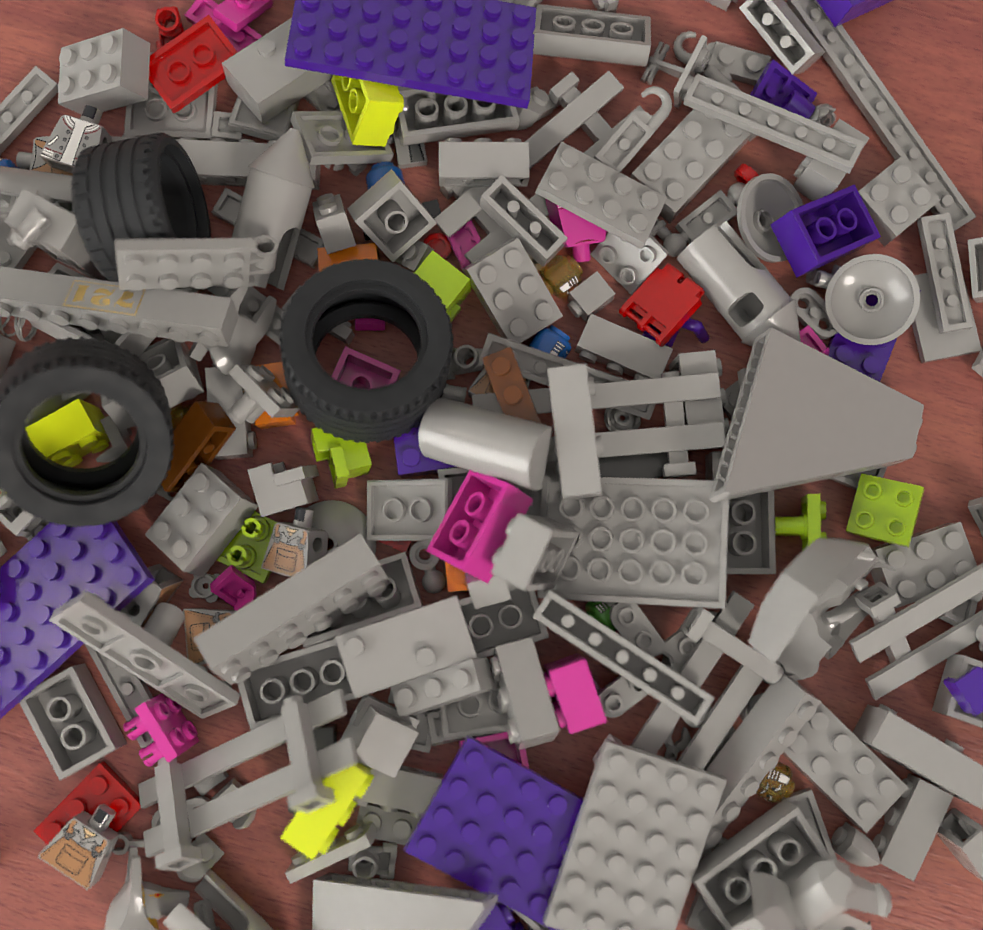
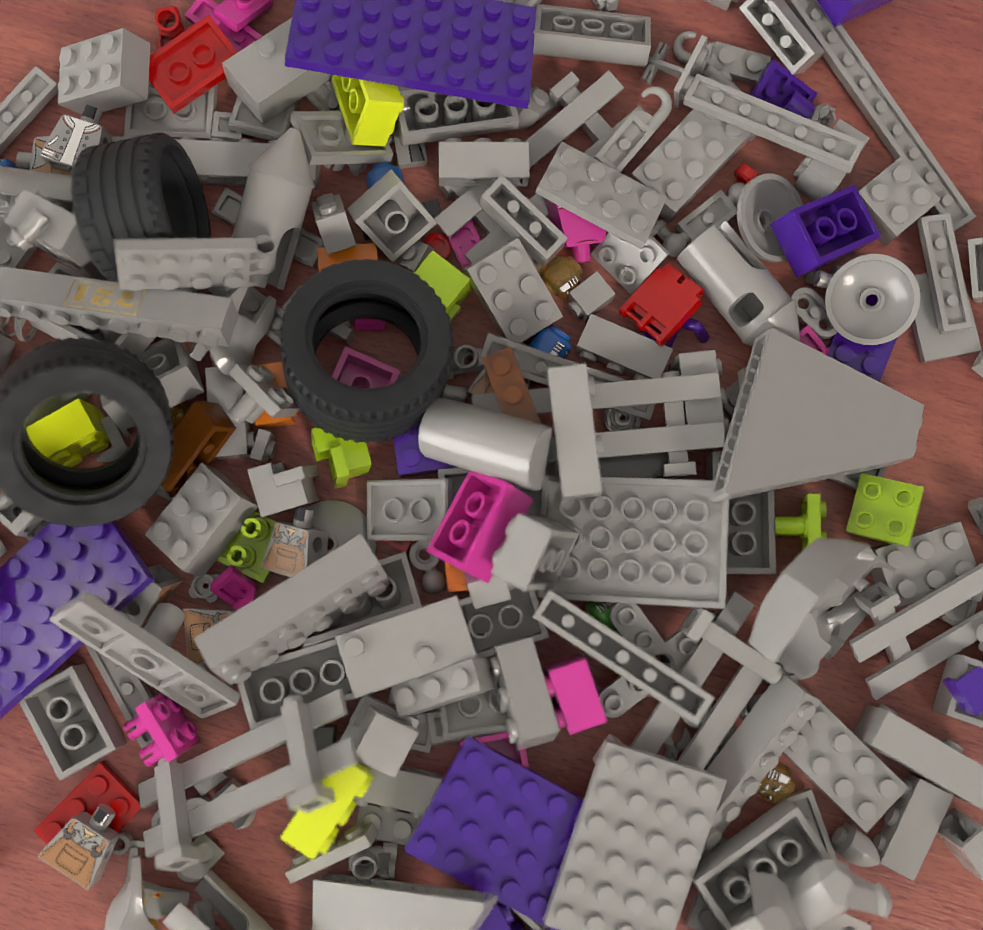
none -> light grey plate [250,429,278,464]

